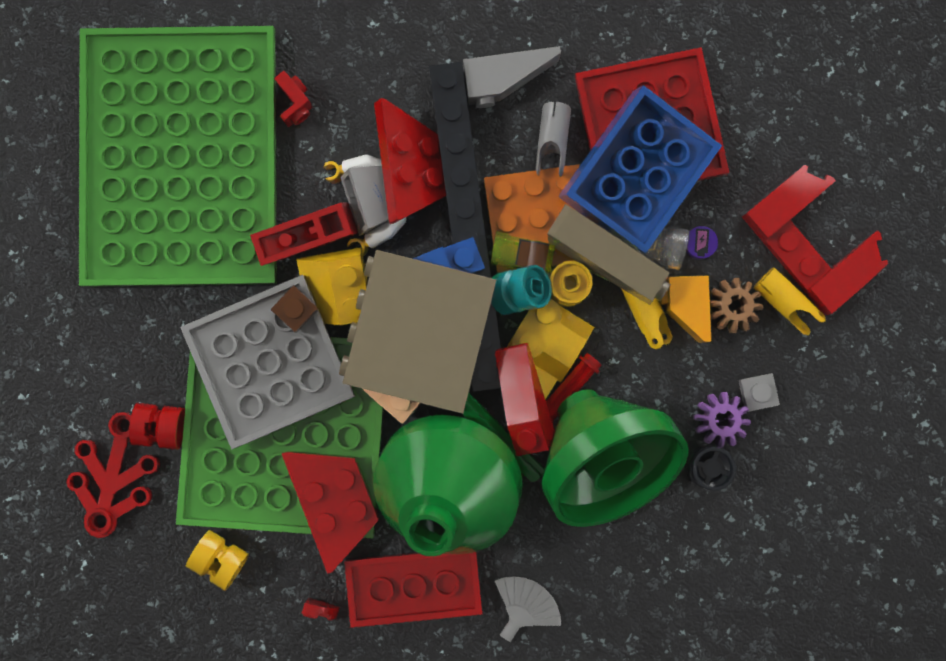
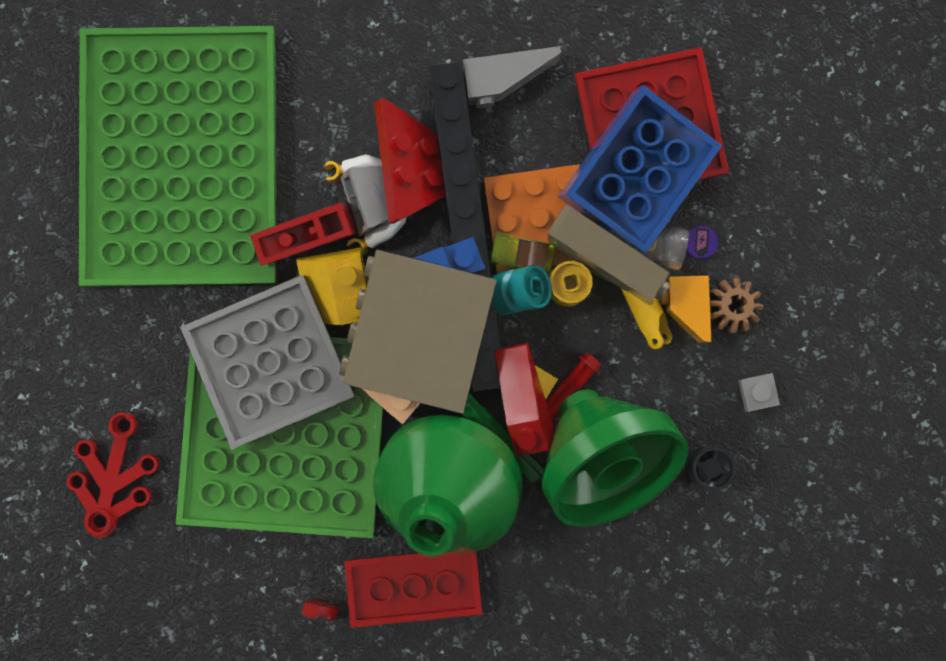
red wheel [129,403,185,450] -> none
yellow wheel [186,530,249,591] -> none
reddish brown plate [270,285,319,333] -> none
red bracket [274,71,313,127] -> none
red wing [282,451,379,574] -> none
light grey hand [495,576,561,643] -> none
yellow slope [507,299,595,383] -> none
light grey piece [536,102,571,177] -> none
medium lavender gear [693,392,751,448] -> none
red wedge [742,165,888,315] -> none
yellow piece [754,267,826,335] -> none

